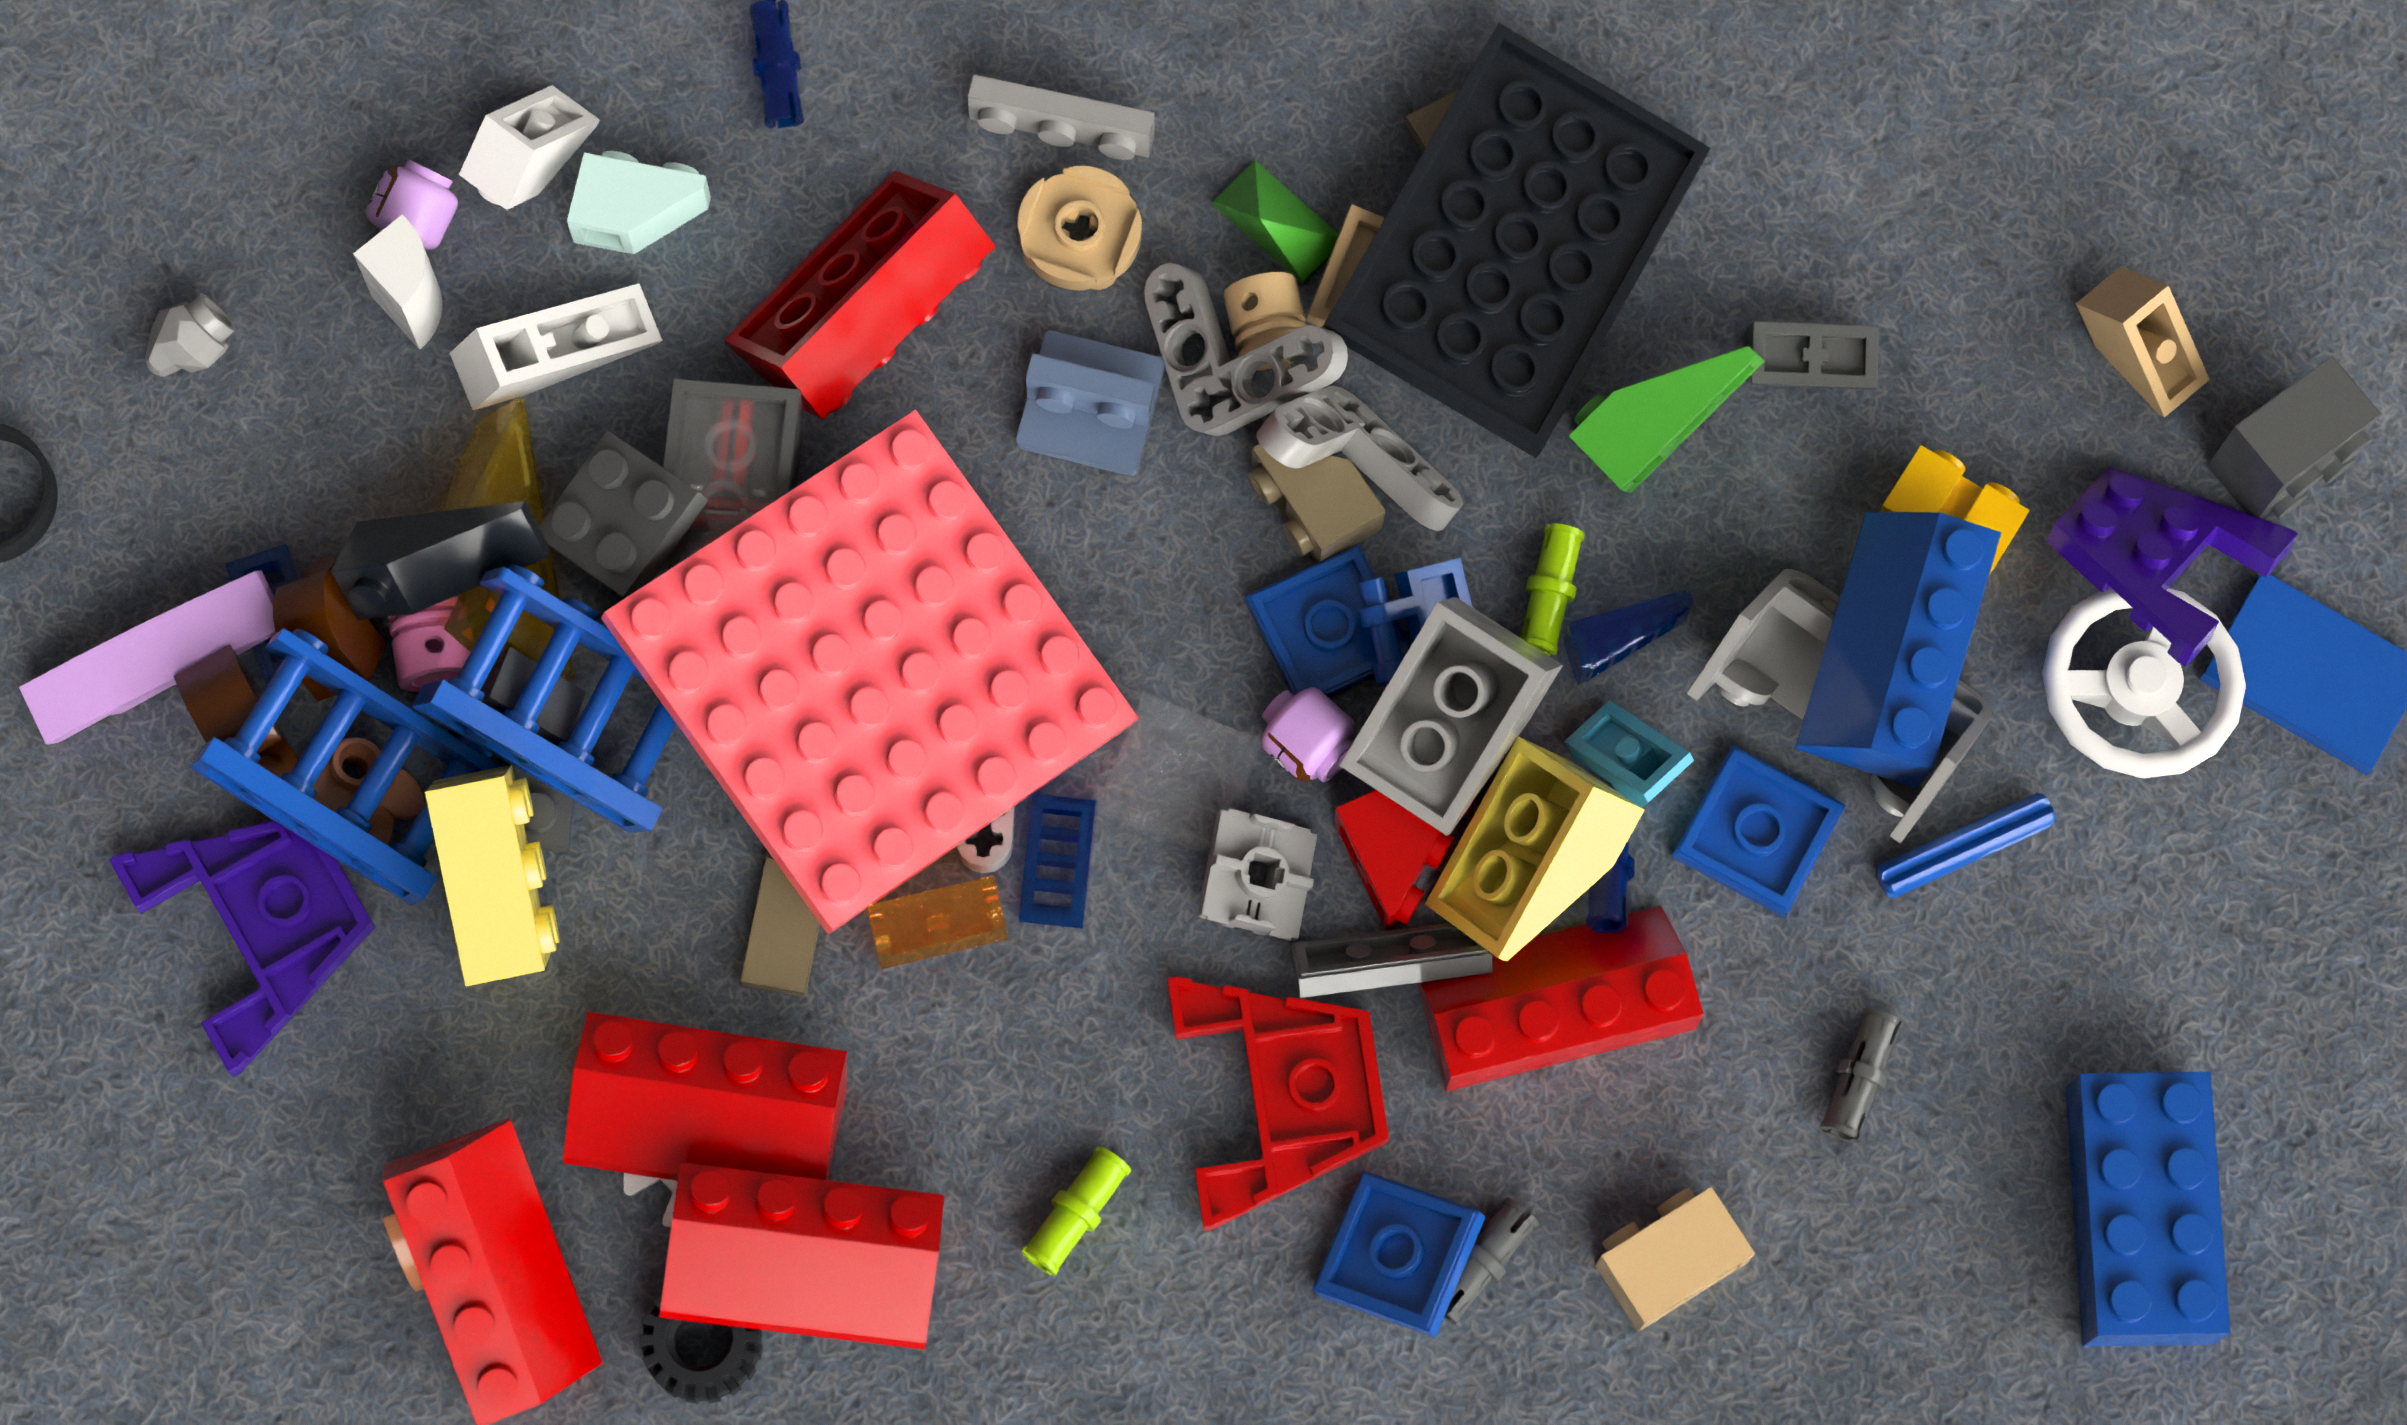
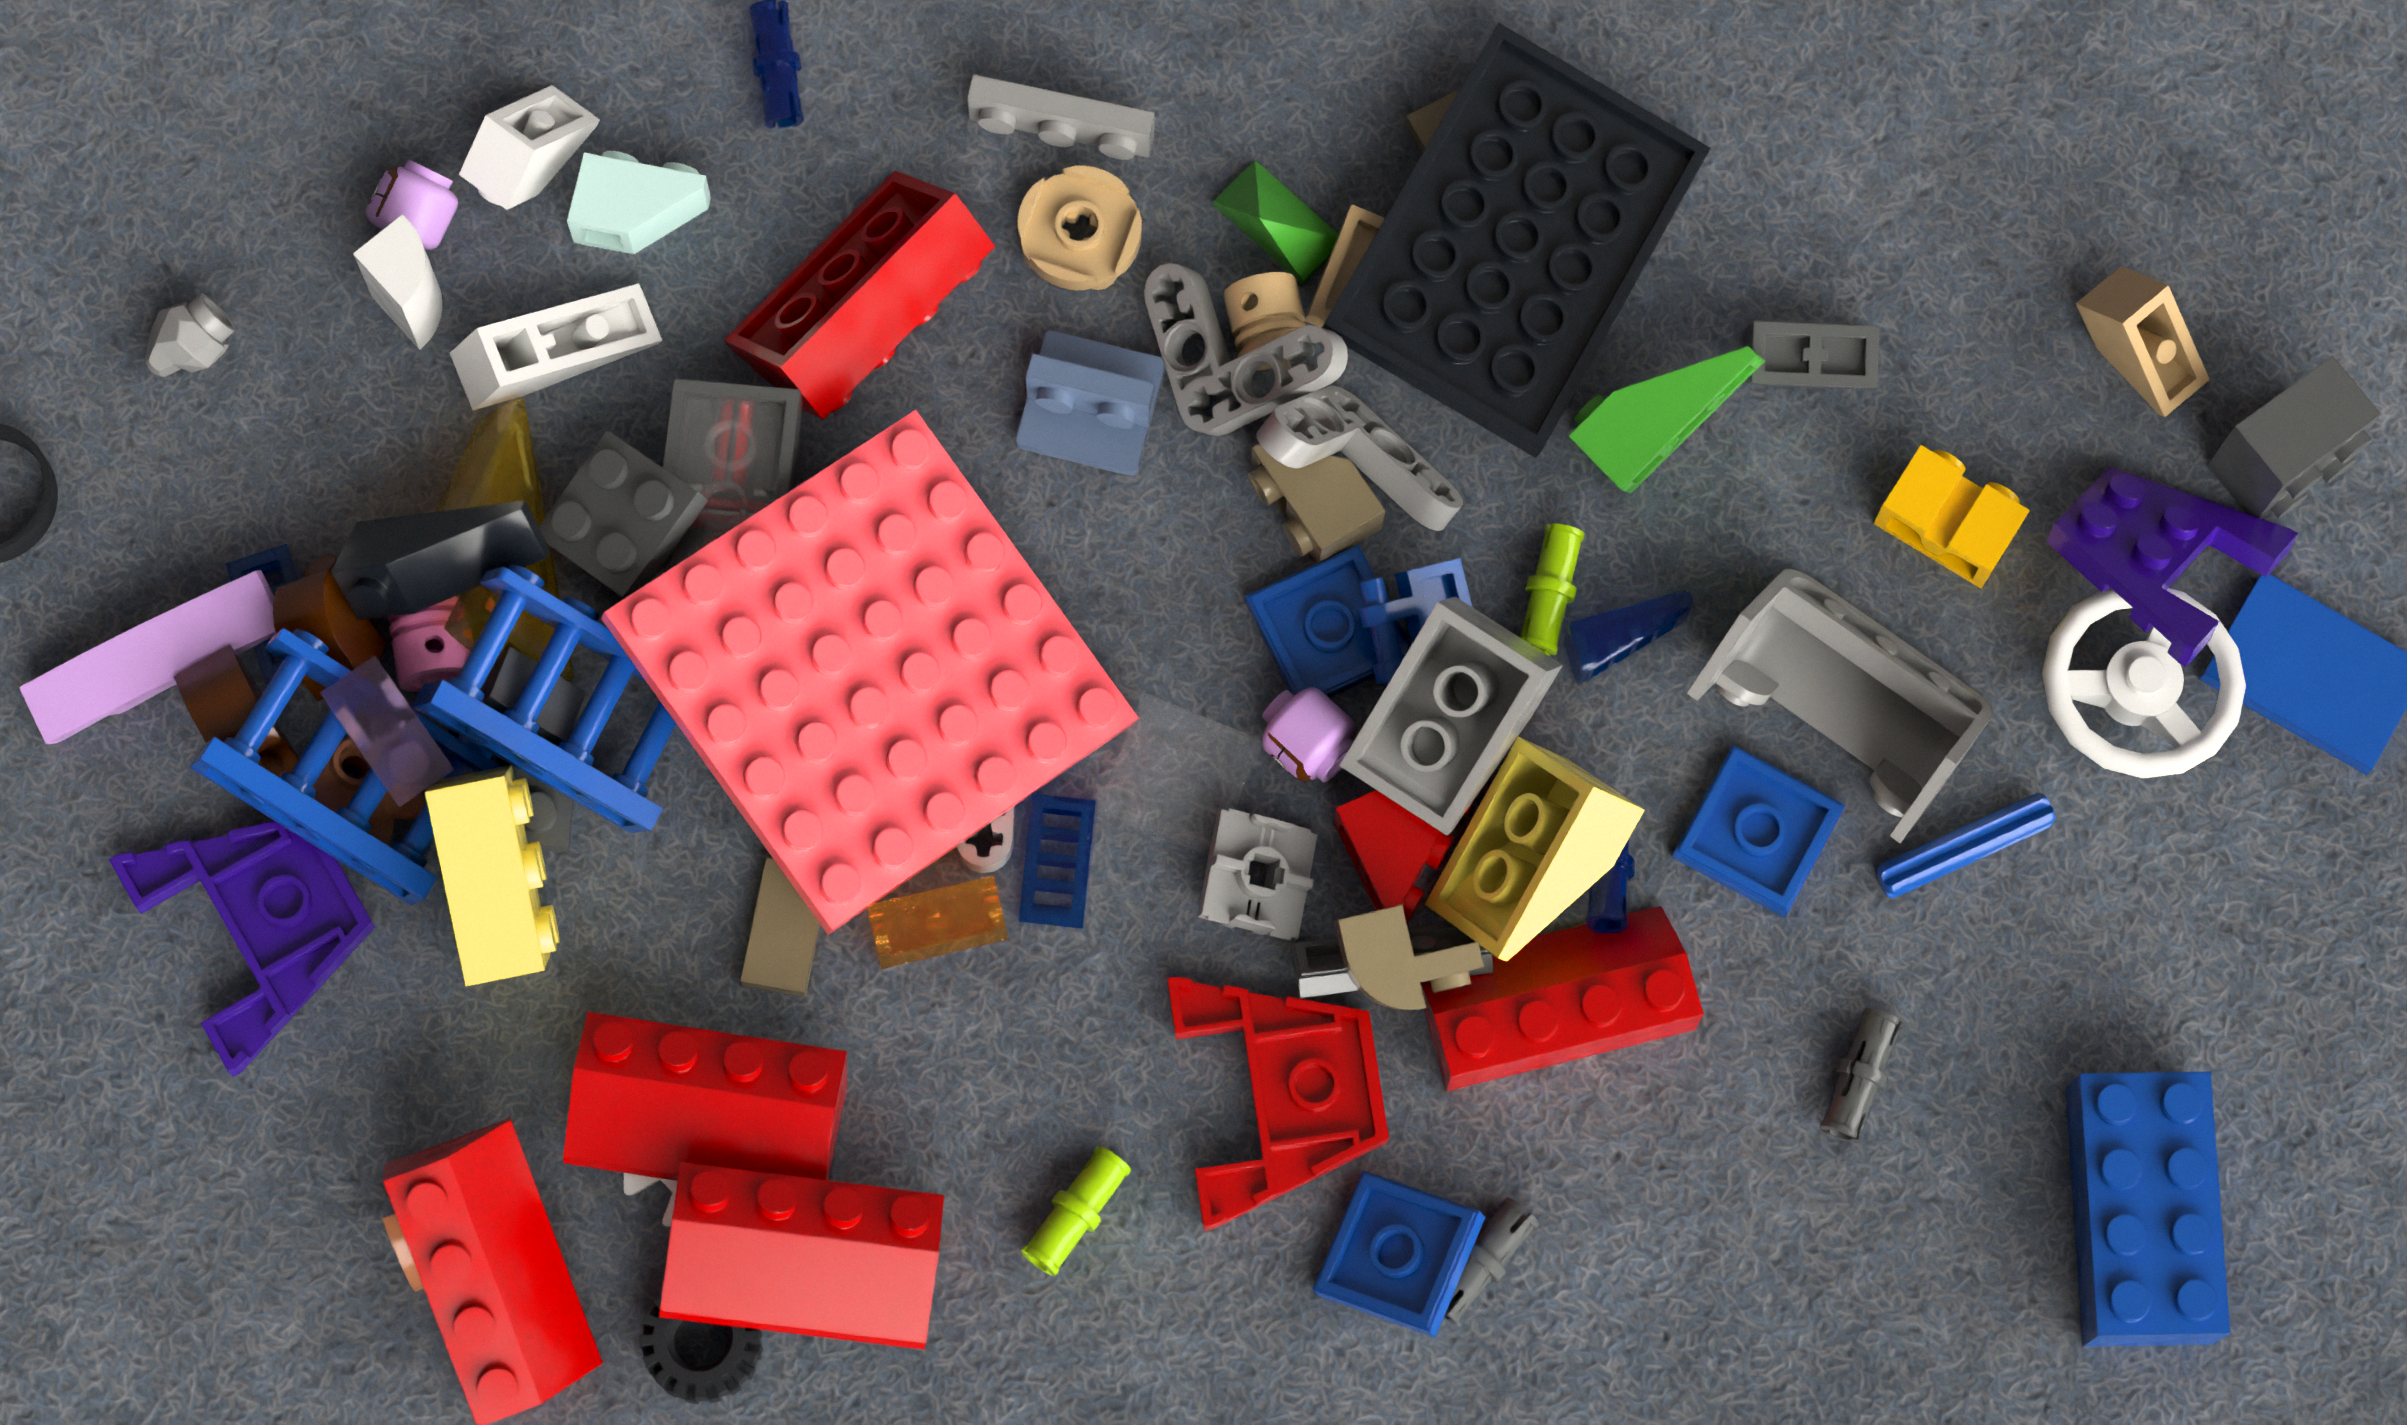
medium azure slope [1564,700,1694,808] -> none
tan brick [1595,1187,1755,1332] -> none
blue slope [1794,512,2002,788] -> none
none -> clear purple slope [320,655,454,807]
none -> dark tan brick [1333,905,1484,1010]

